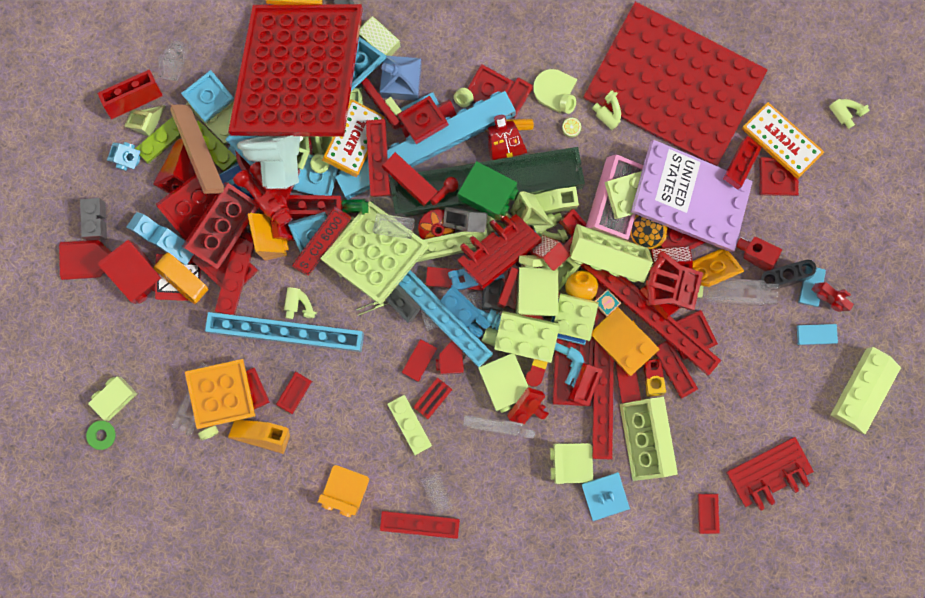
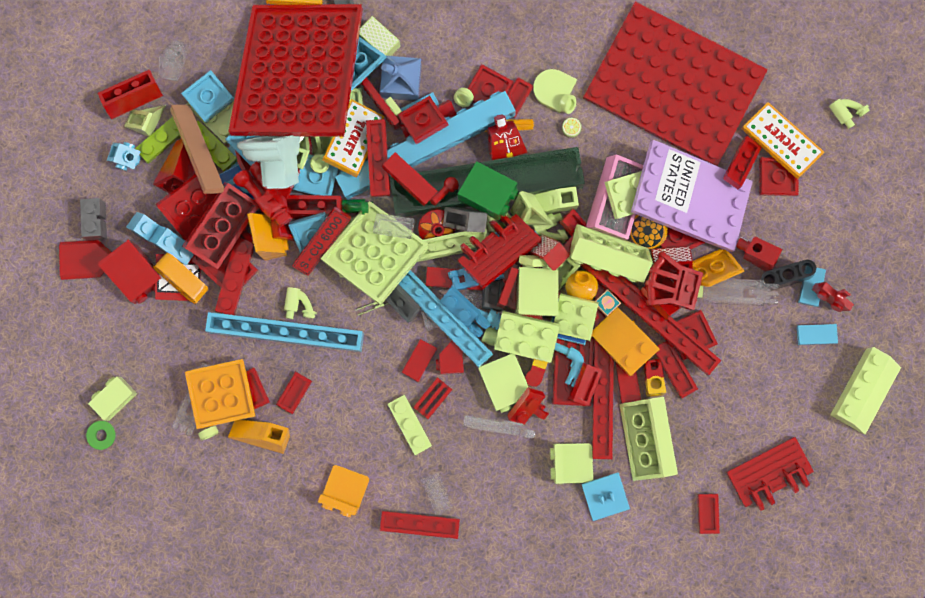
yellowish green plant [592,90,621,130] -> none

